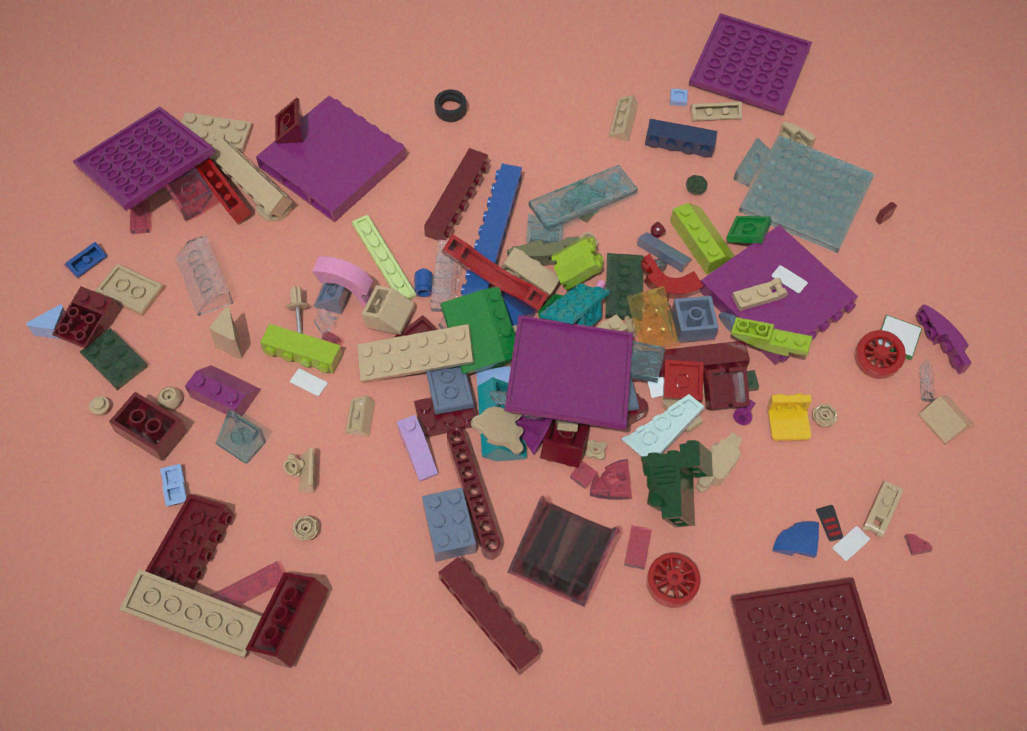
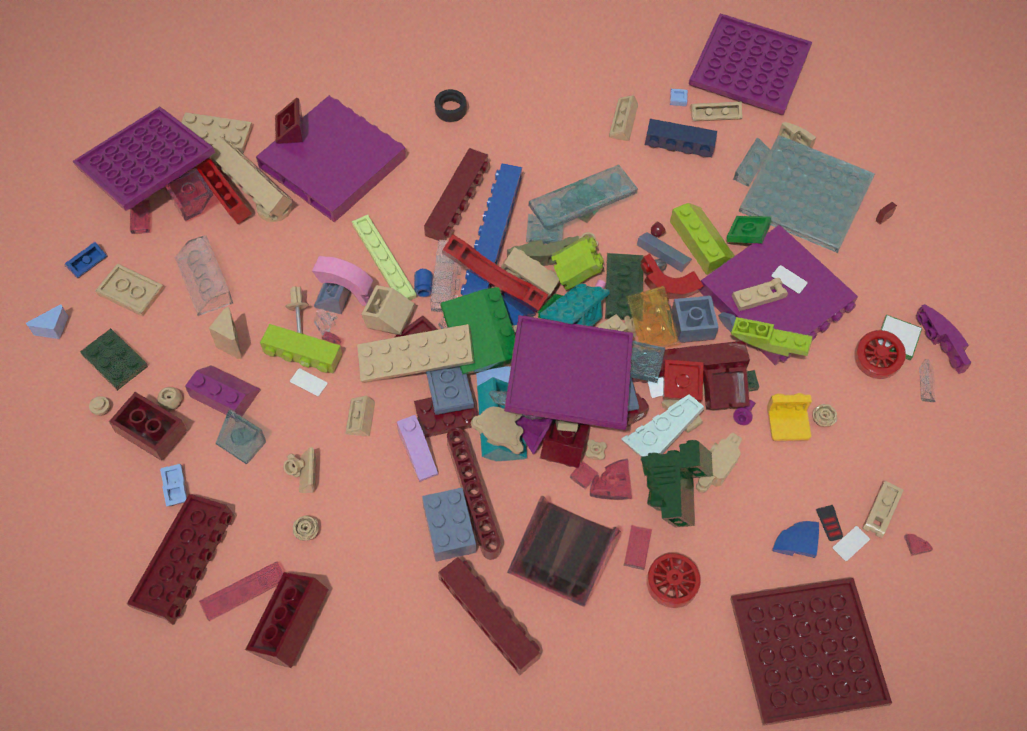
dark red slope [52,286,121,349] -> none
tan plate [119,569,261,659] -> none
clear green plate [686,175,708,195] -> none
tan slope [918,396,974,445] -> none

